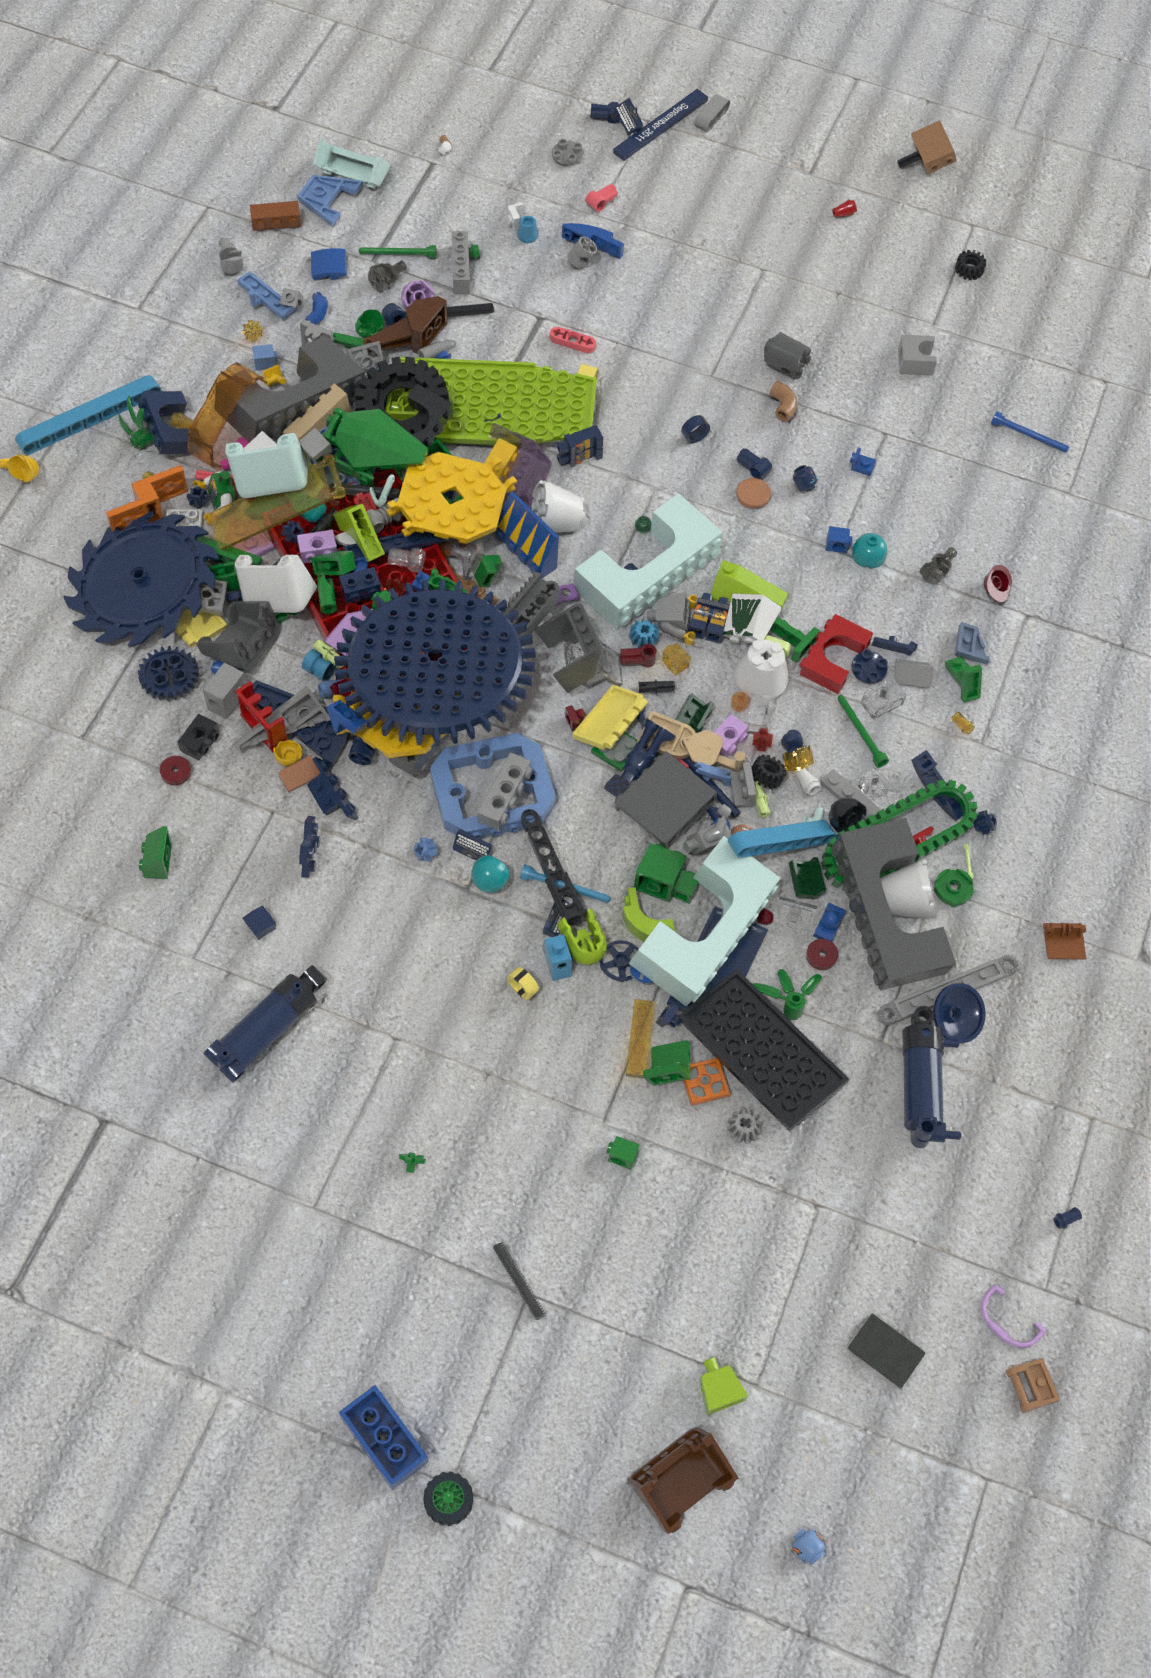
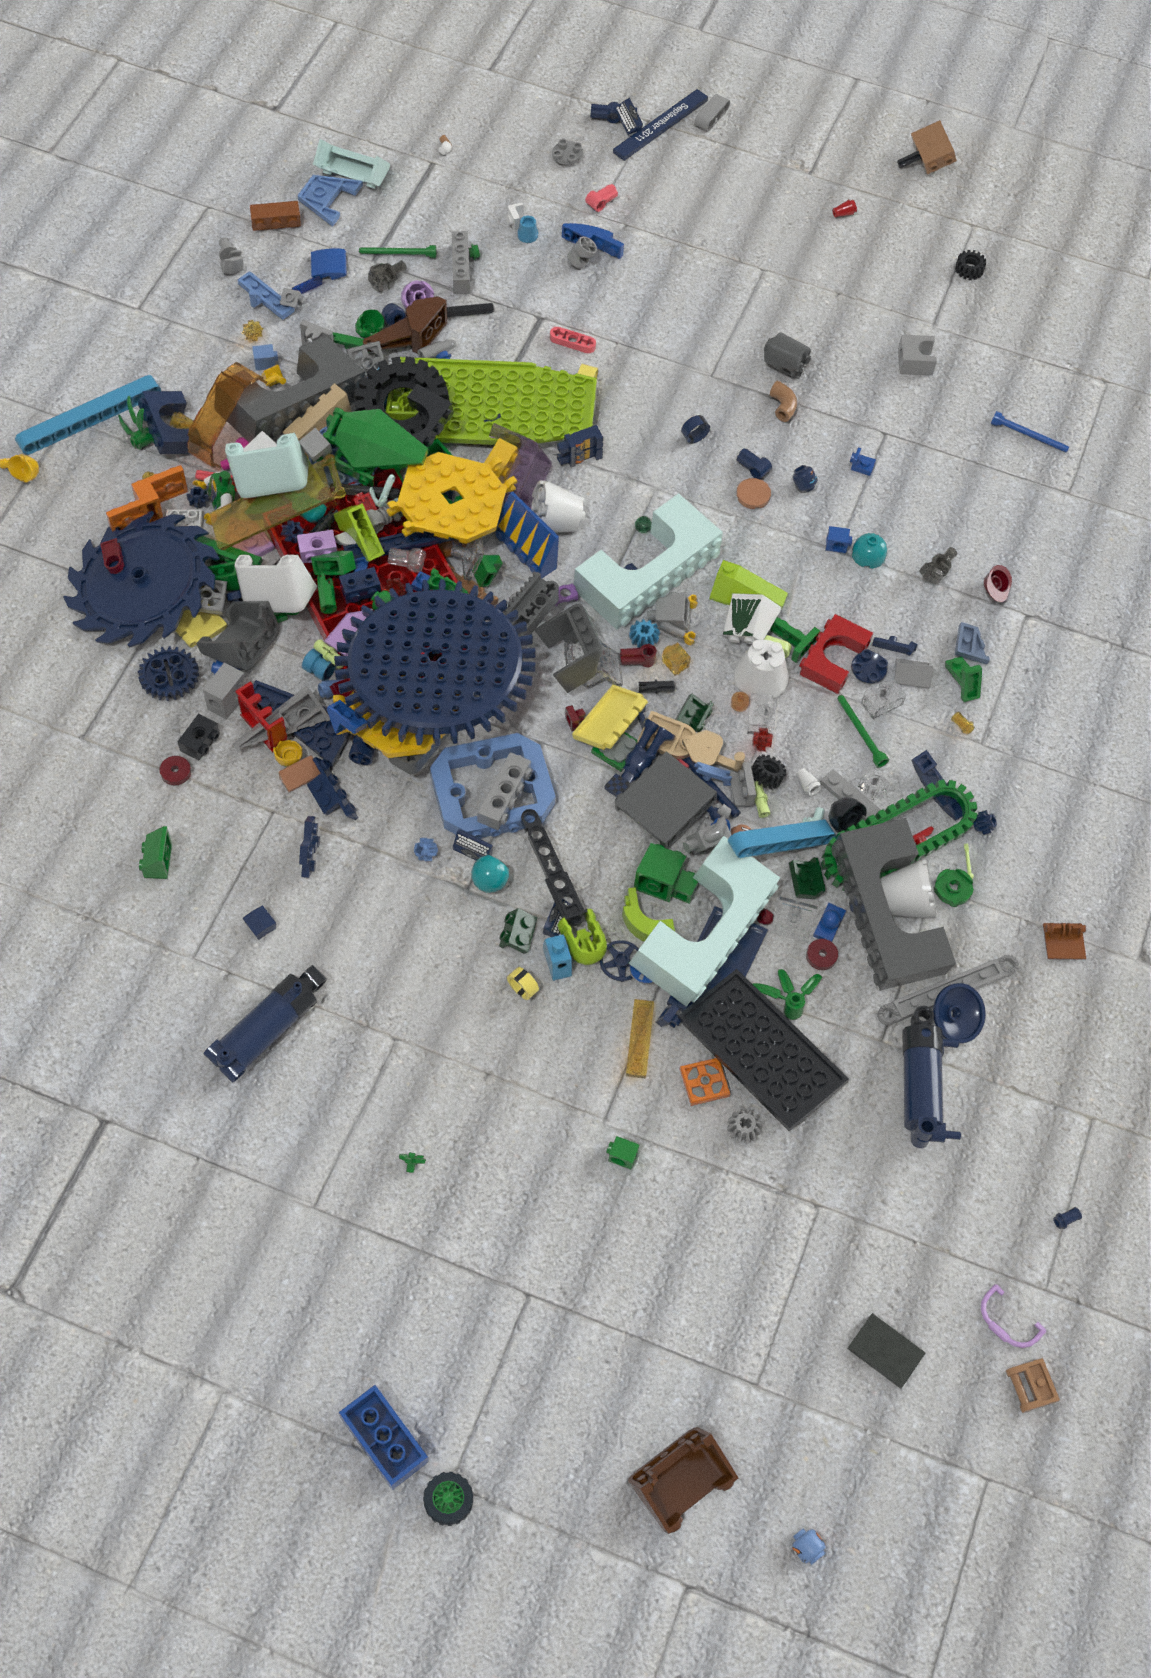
blue arm [296,292,328,330] -> none
dark grey axle [493,1242,546,1320] -> none
dark azure piece [520,864,611,903] -> none
green bracket [643,1040,691,1086] -> none
dark blue hips [688,592,730,644] -> none
lime torso [699,1357,748,1416] -> none
lavender brick [714,714,748,757] -> none
dark blue animal [781,730,804,761] -> none
clear yellow bracket [782,745,814,771] -> none
none -> dark red piece [100,538,124,574]
none -> clear blue axle [292,276,323,294]
none -> bracket [499,908,537,954]

